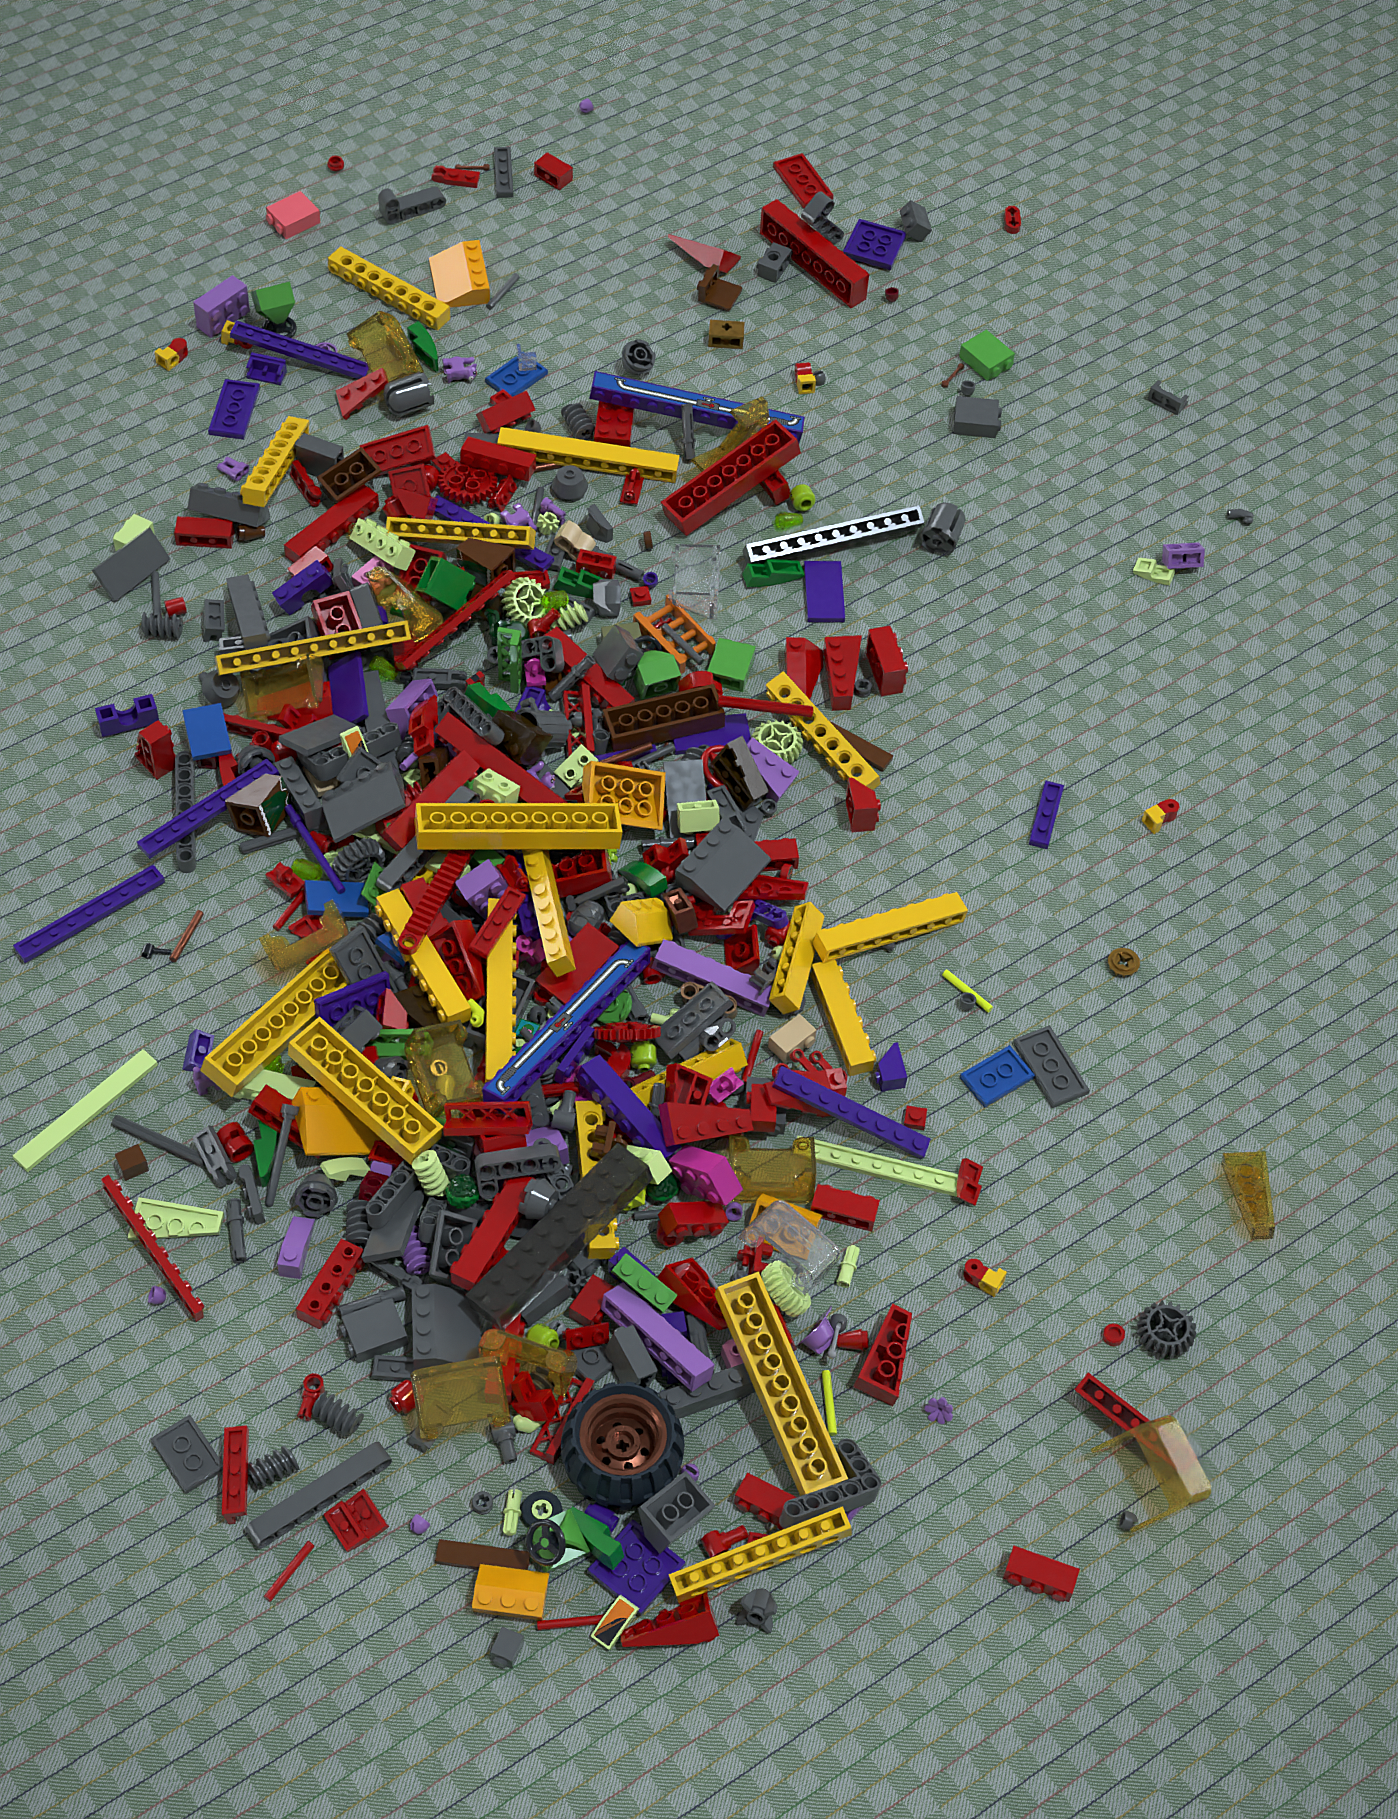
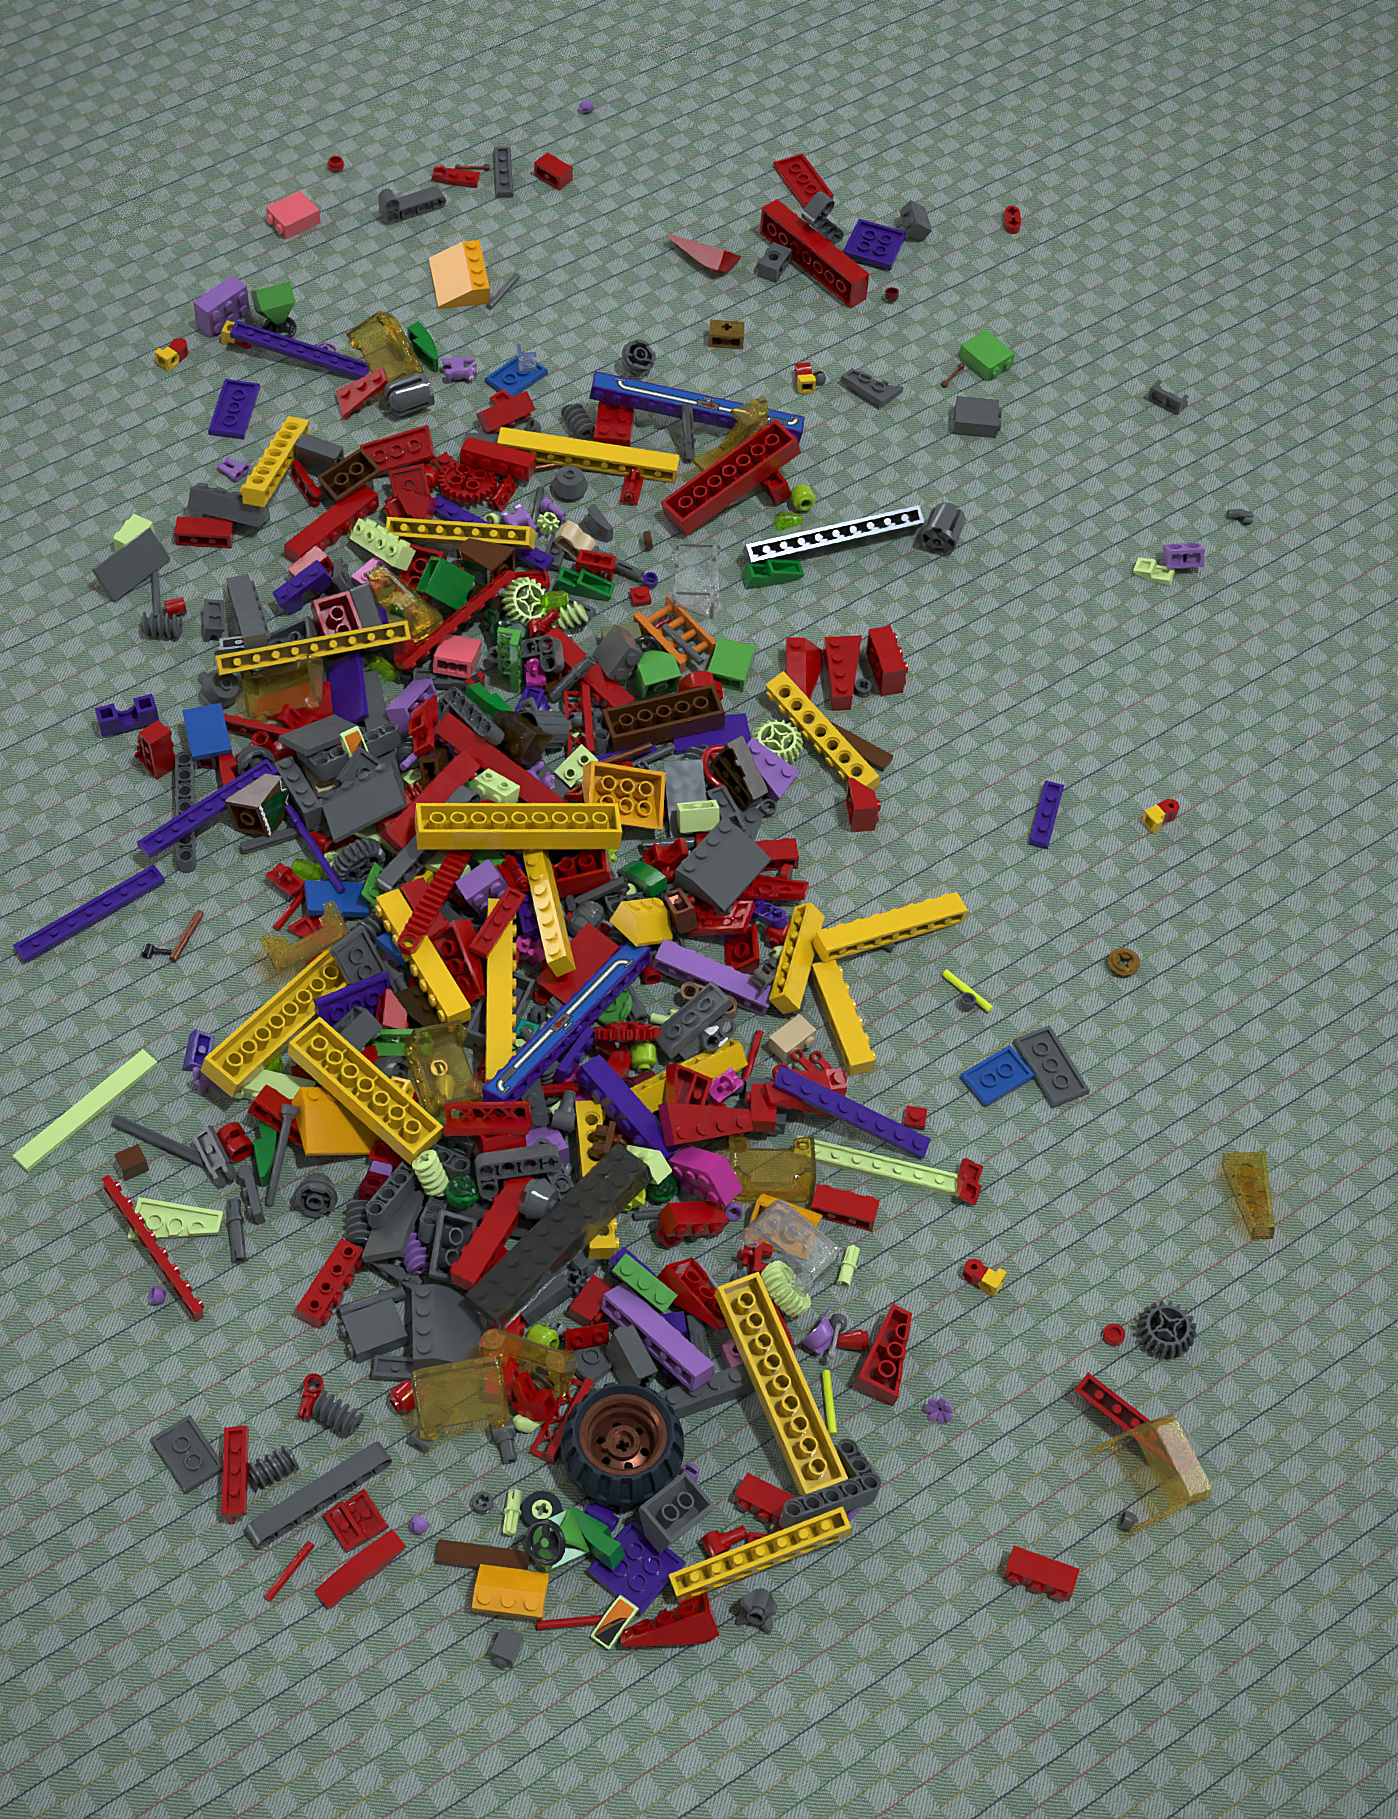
reddish brown cone [237,523,265,541] -> none
dark purple hinge [246,352,287,386] -> none
medium lavender slope [277,1216,315,1279] -> none
yellowish green slope [320,1157,371,1181] -> none
yellow brick [328,246,450,331] -> none
neon yellow arm [467,999,485,1027] -> none
dark grey slope [593,579,621,617] -> none
dark grey axle [649,1083,665,1123] -> none
reddish brown bracket [697,264,742,311] -> none
red axle [718,695,813,717] -> none
dark purple tile [804,561,845,622] -> none
dark purple slope [874,1042,907,1092] -> none
dark grey hinge [961,380,976,396] -> none
none -> red slope [315,1529,407,1609]
none -> coral brick [433,634,482,679]
none -> dark grey wing [840,368,903,407]

